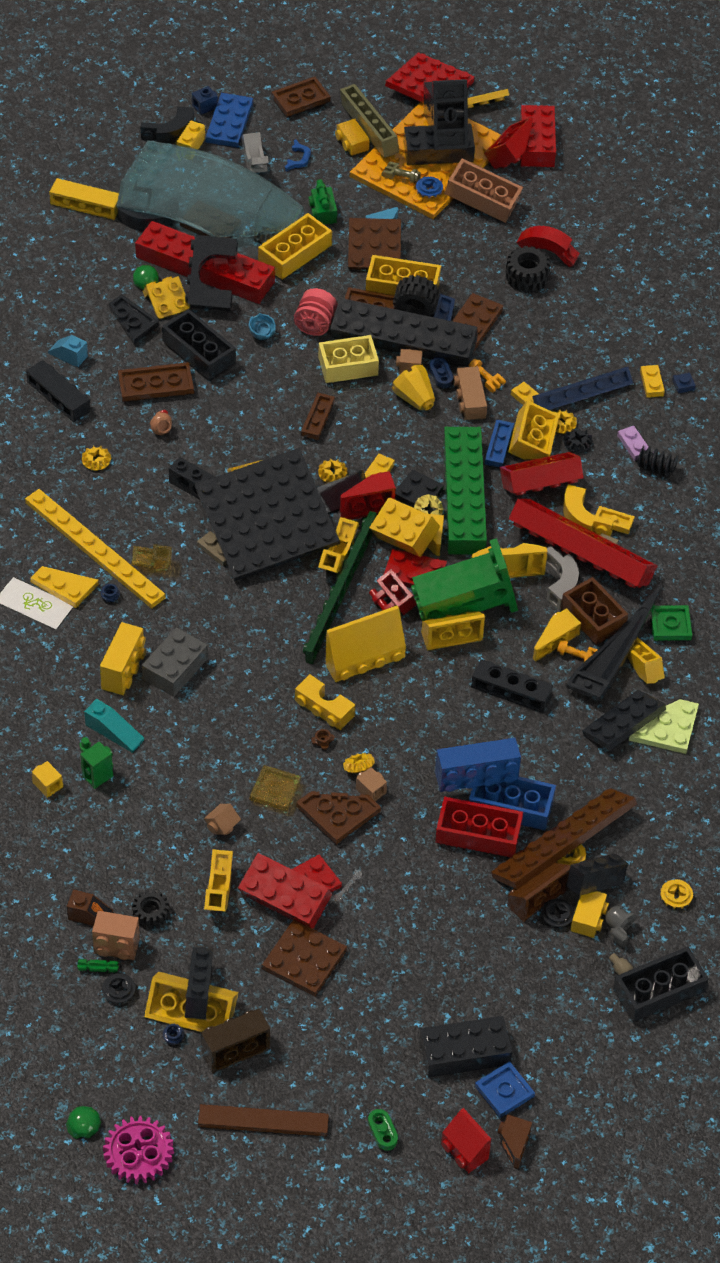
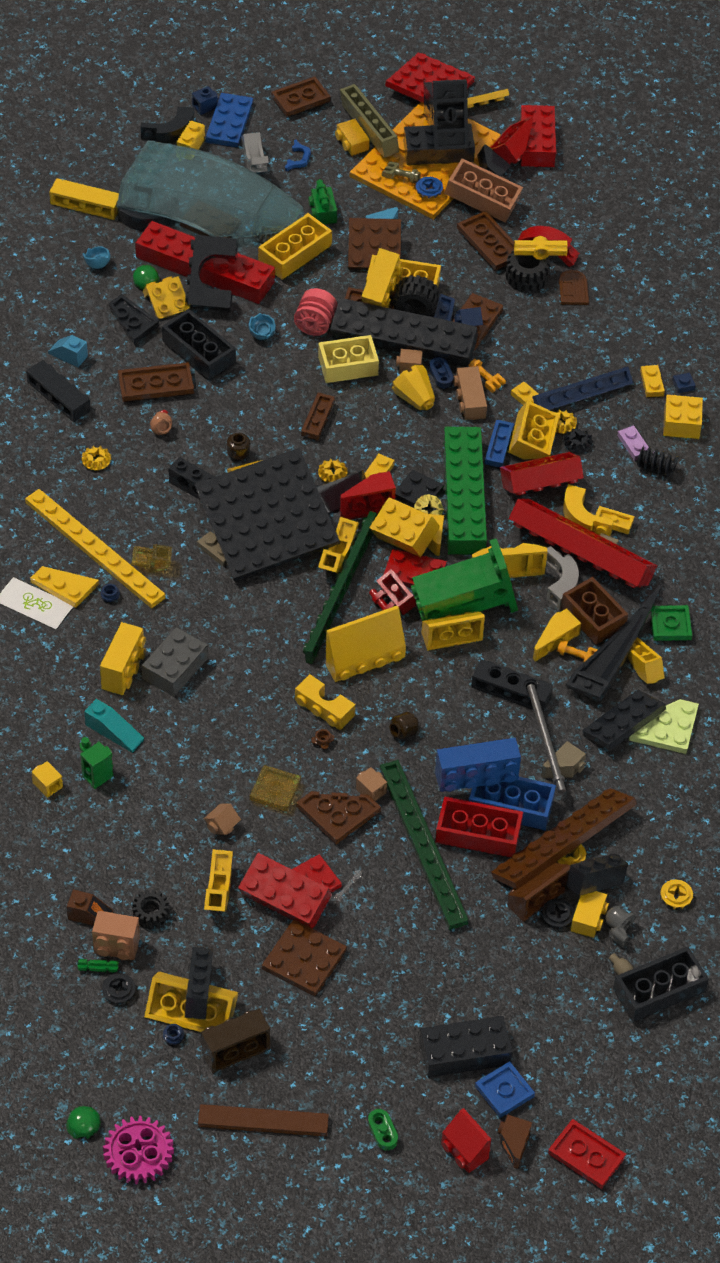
yellow gear [343,753,375,773] -> none
none -> dark azure hair [83,246,111,269]
none -> dark brown head [227,433,250,460]
none -> yellow brick [362,248,403,308]
none -> dark green plate [380,760,469,930]
none -> dark brown head [389,711,419,740]
none -> dark blue brick [454,307,483,326]
none -> reddish brown plate [457,211,514,271]
none -> black slope [477,144,511,177]
none -> yellow piece [514,236,567,260]
none -> flat silver bar [527,684,566,794]
none -> dark tan slope [541,741,586,779]
none -> red plate [548,1119,626,1189]
none -> reddish brown window [558,270,589,305]
none -> yellow brick [663,395,703,439]

